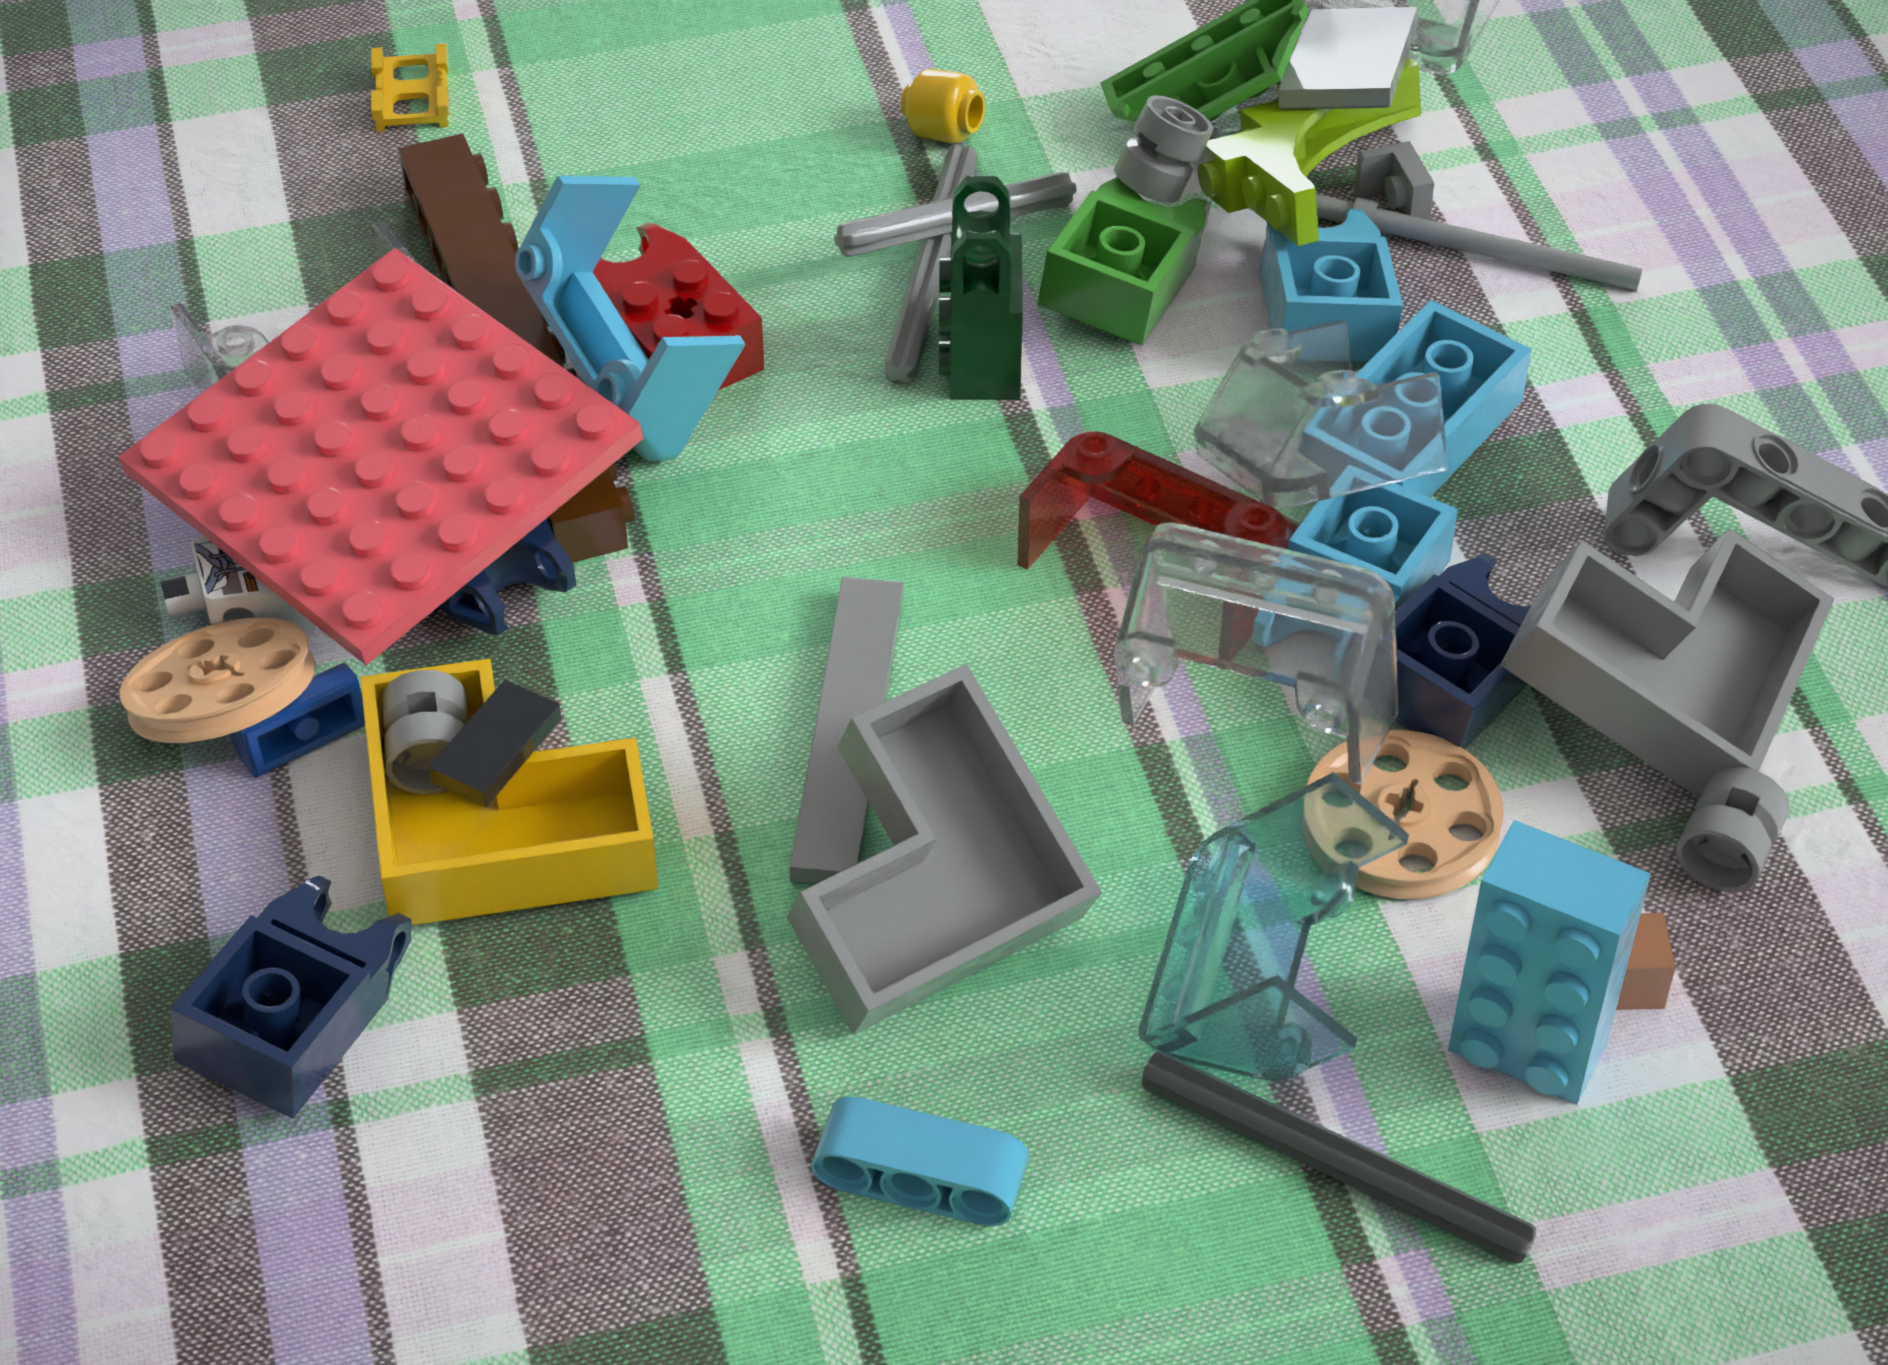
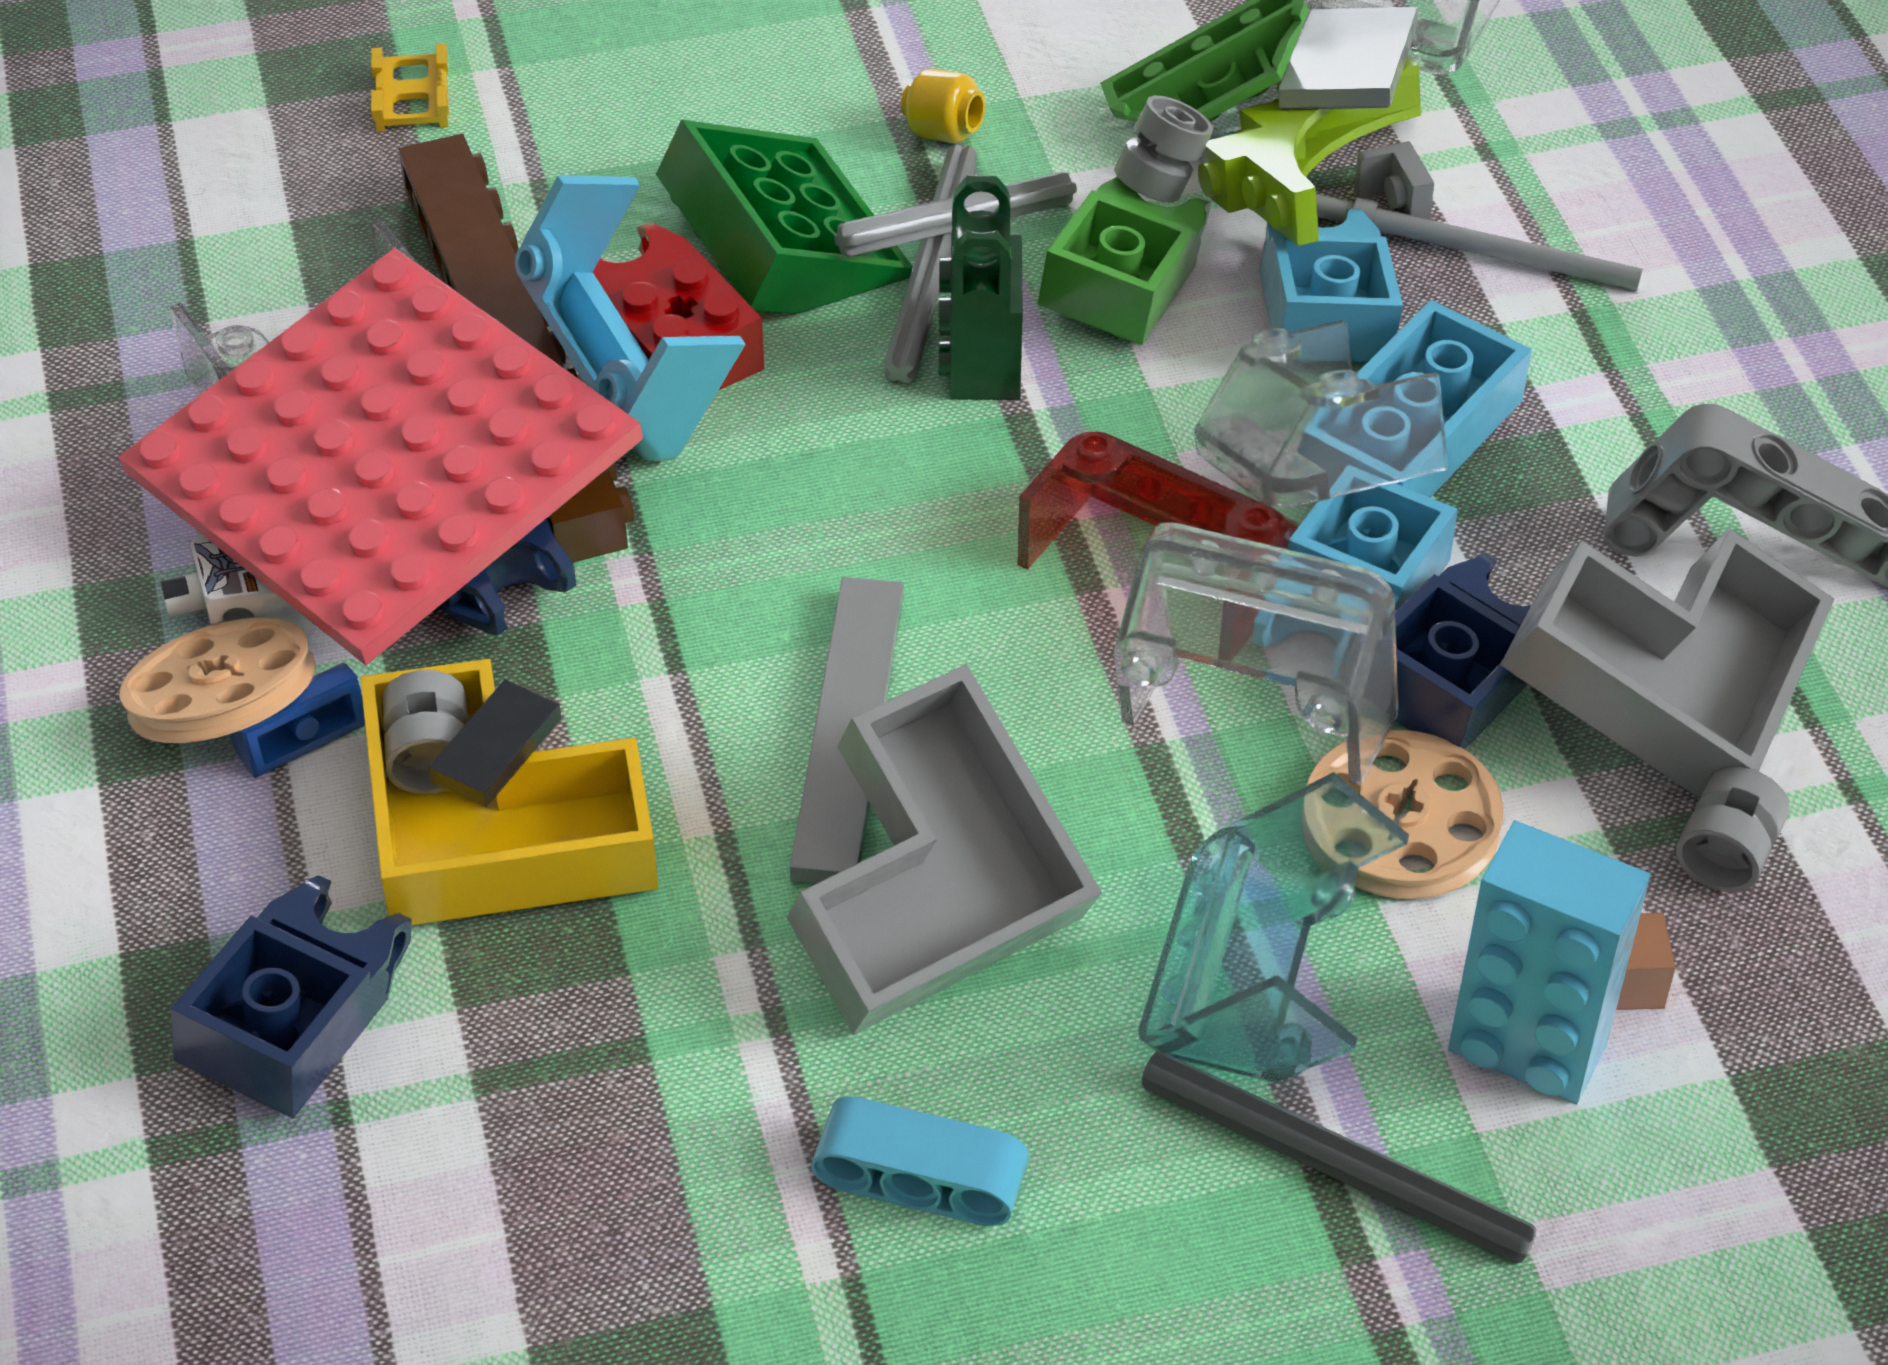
none -> green slope [656,119,913,314]

